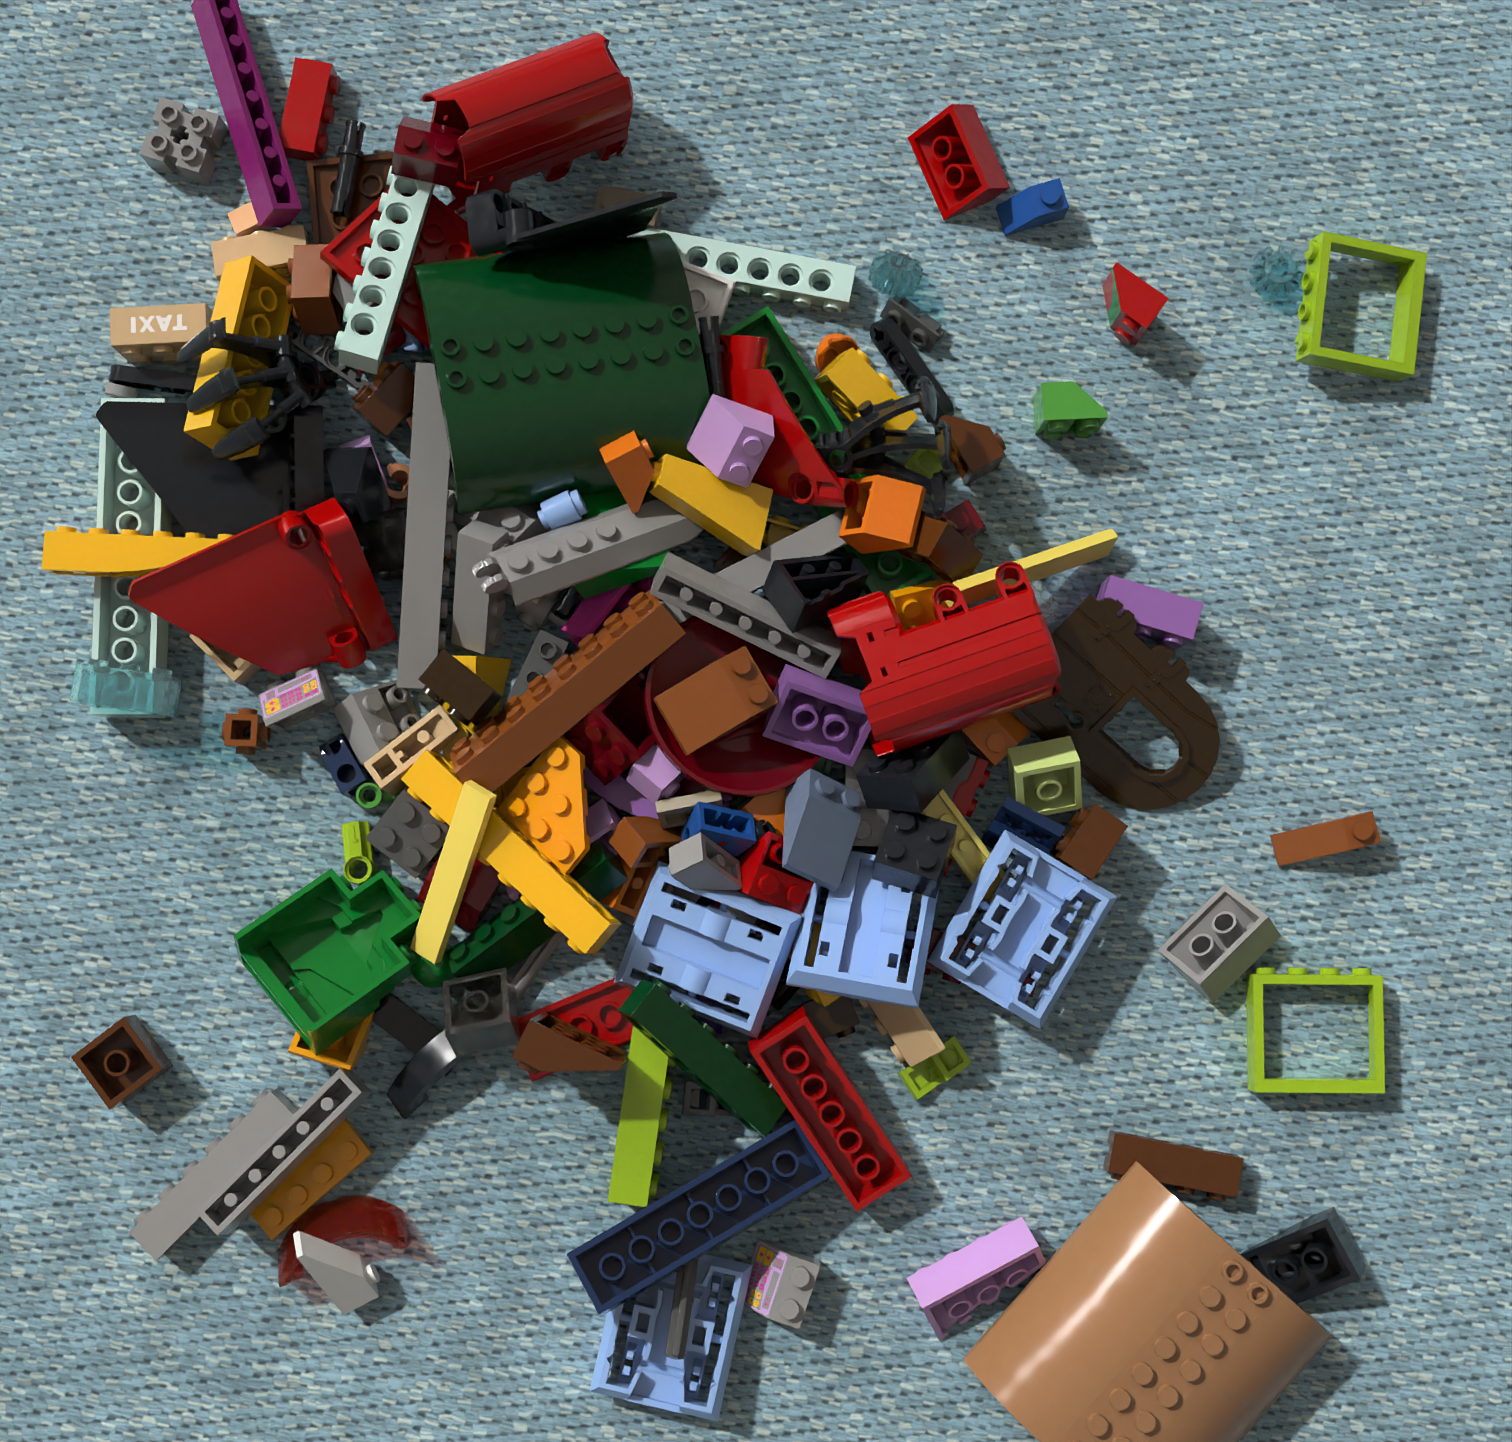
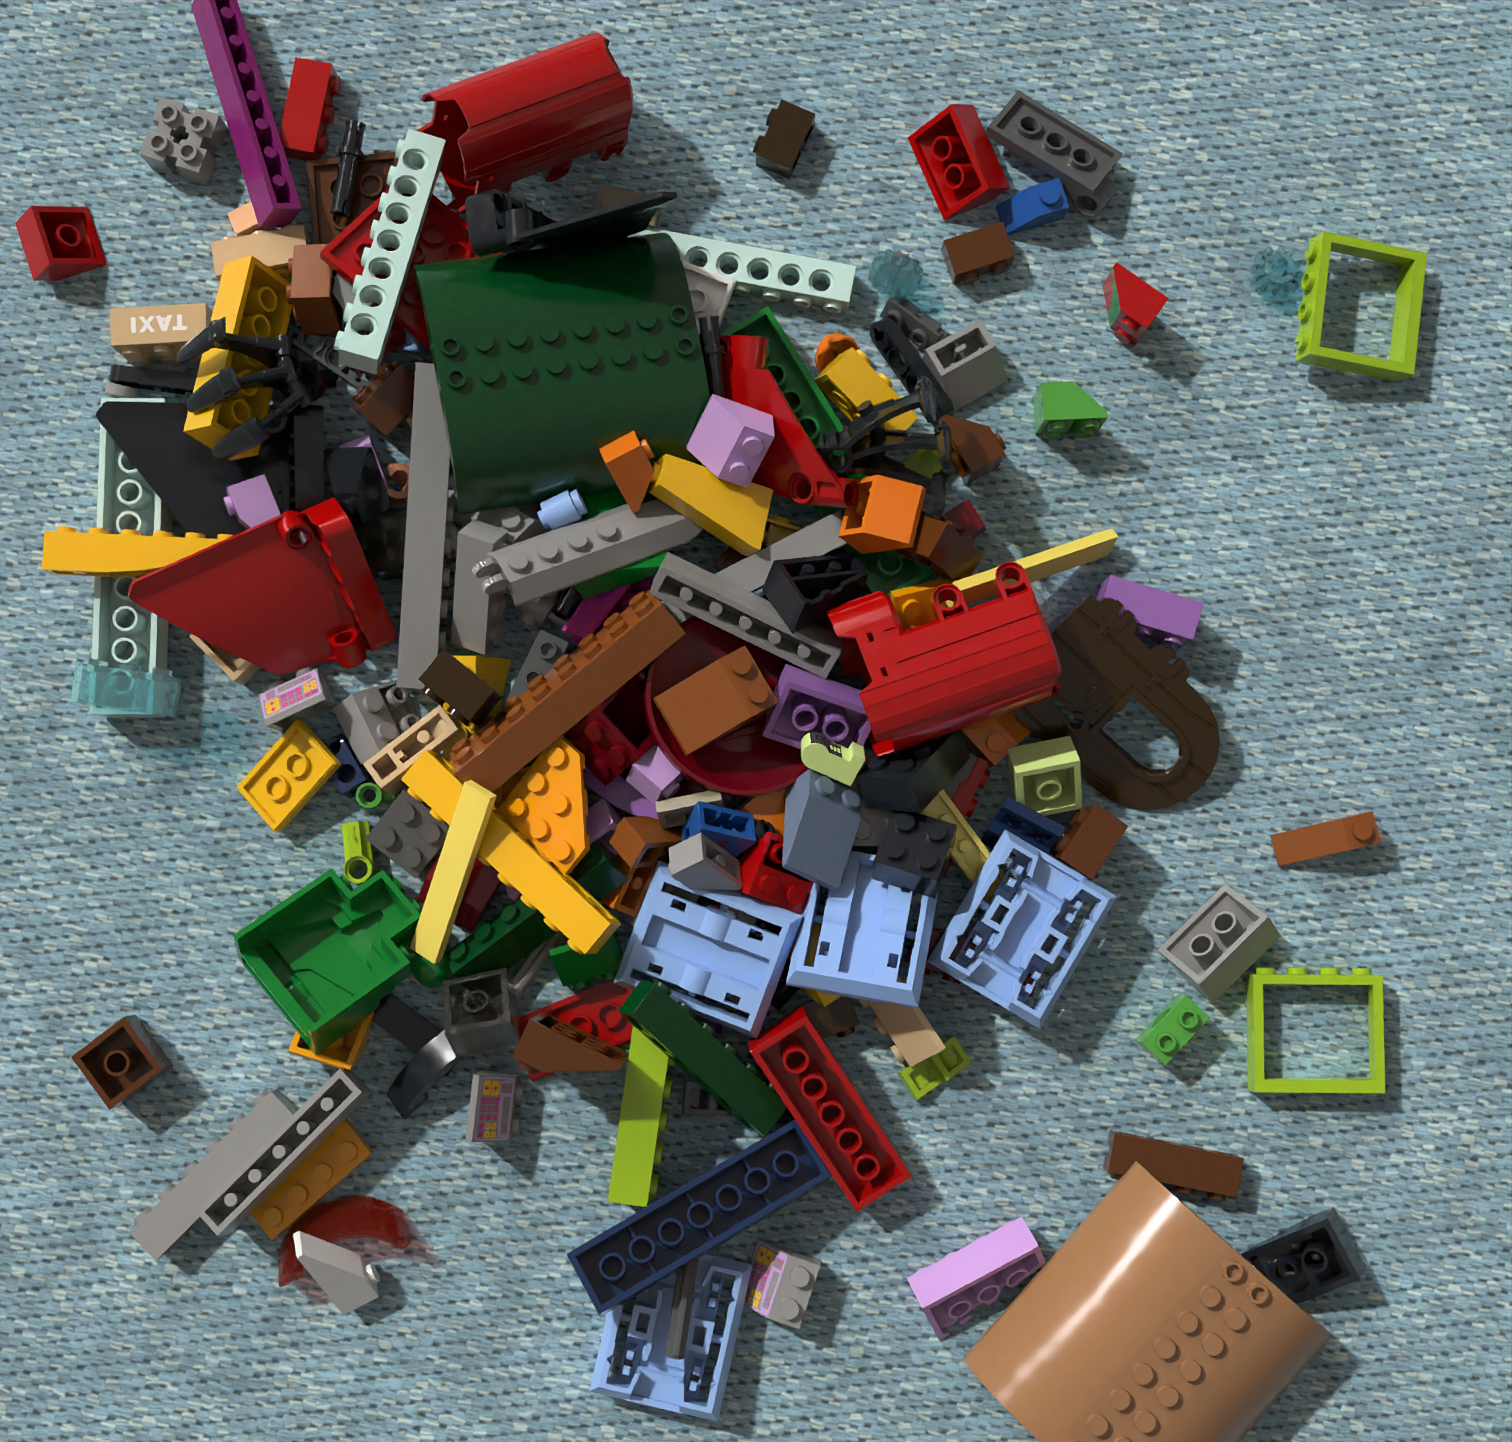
dark orange brick [222,709,271,755] -> none
dark red slope [391,116,467,189] -> none
none -> red slope [15,206,107,281]
none -> lavender slope [223,474,281,529]
none -> yellow tile [236,719,342,833]
none -> light grey slope [466,1070,524,1142]
none -> green slope [549,931,624,990]
none -> dark brown brick [753,99,816,179]
none -> yellowish green leg [800,731,865,786]
none -> light grey slope [922,319,1008,412]
none -> reddish brown brick [941,222,1015,285]
none -> dark grey hinge [985,90,1123,218]
none -> bright green brick [1135,994,1210,1065]

